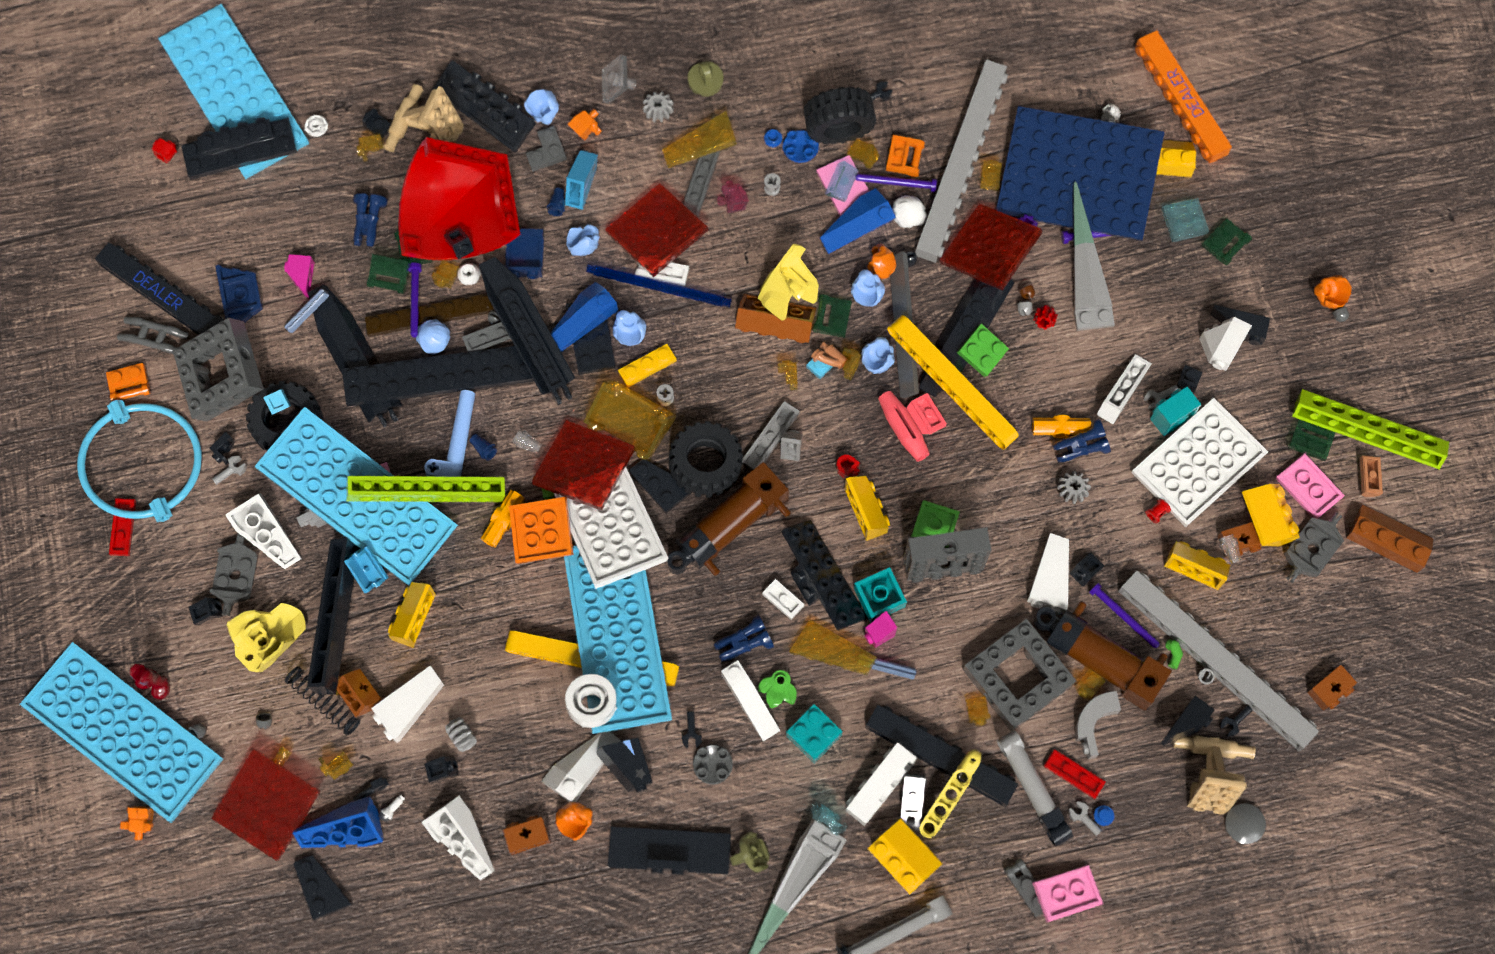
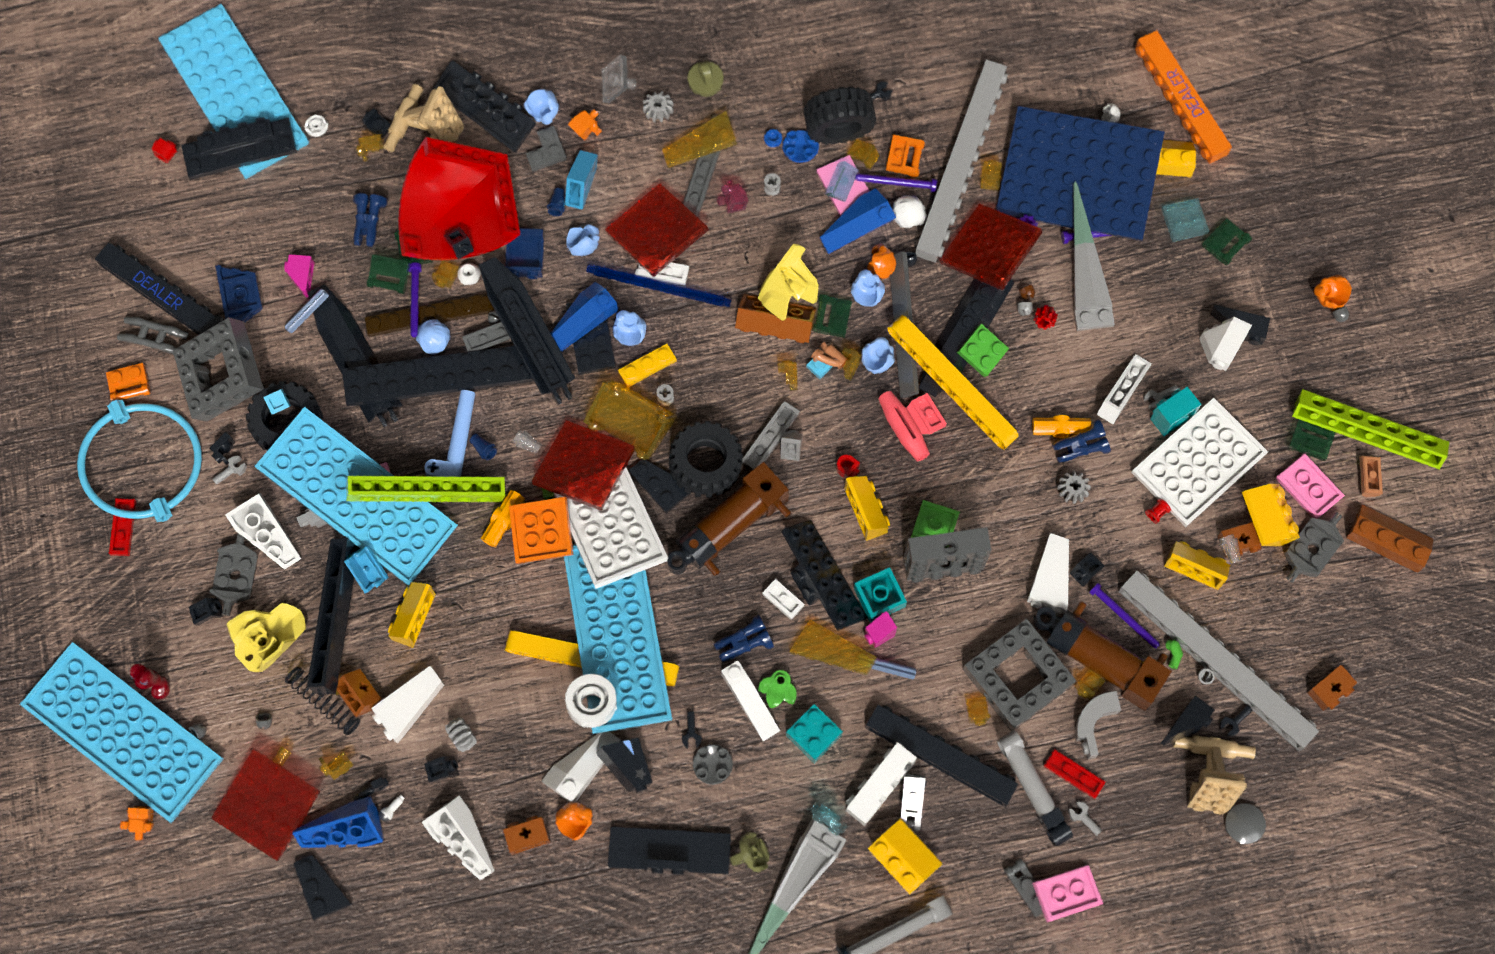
light yellow piece [920,749,982,838] -> none
blue plate [1094,806,1114,826] -> none
black bracket [1177,365,1203,394] -> none

